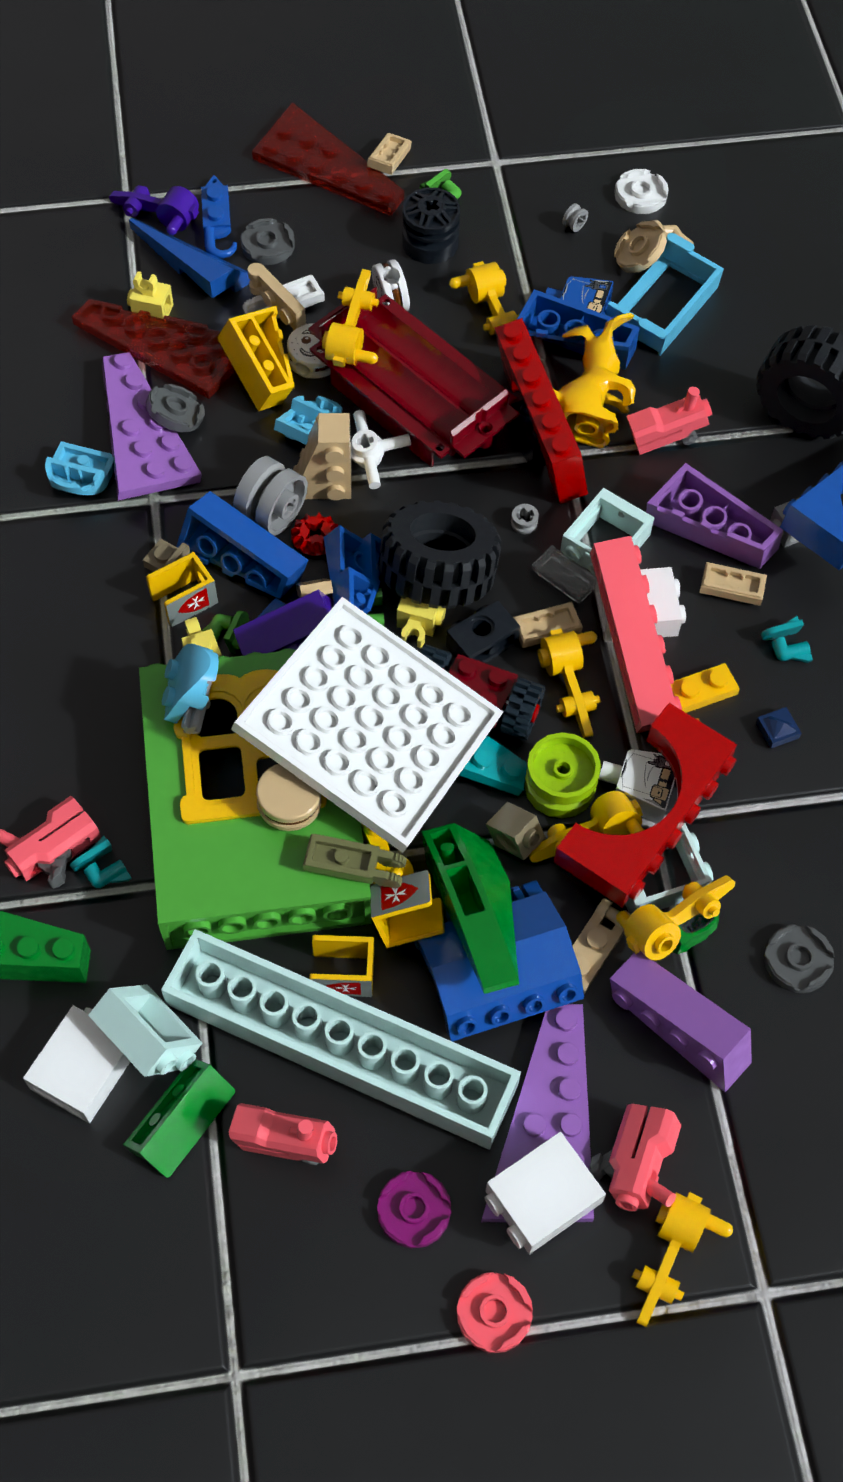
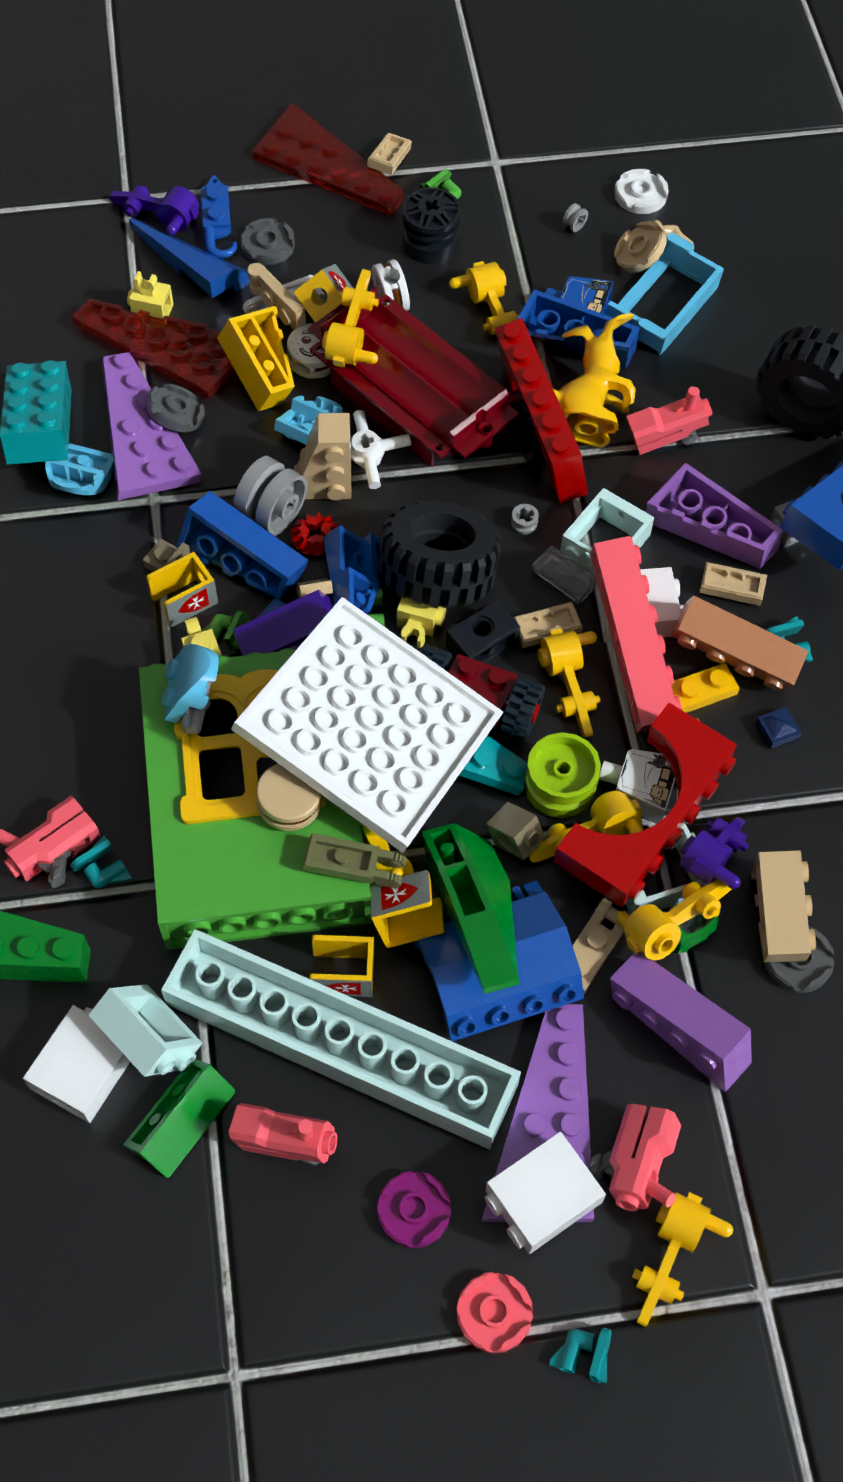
none -> teal brick [0,360,72,464]
none -> yellow piece [293,264,353,323]
none -> teal piece [549,1327,612,1384]
none -> nougat brick [671,595,809,691]
none -> dark purple piece [679,817,750,889]
none -> tan wedge [750,850,816,962]

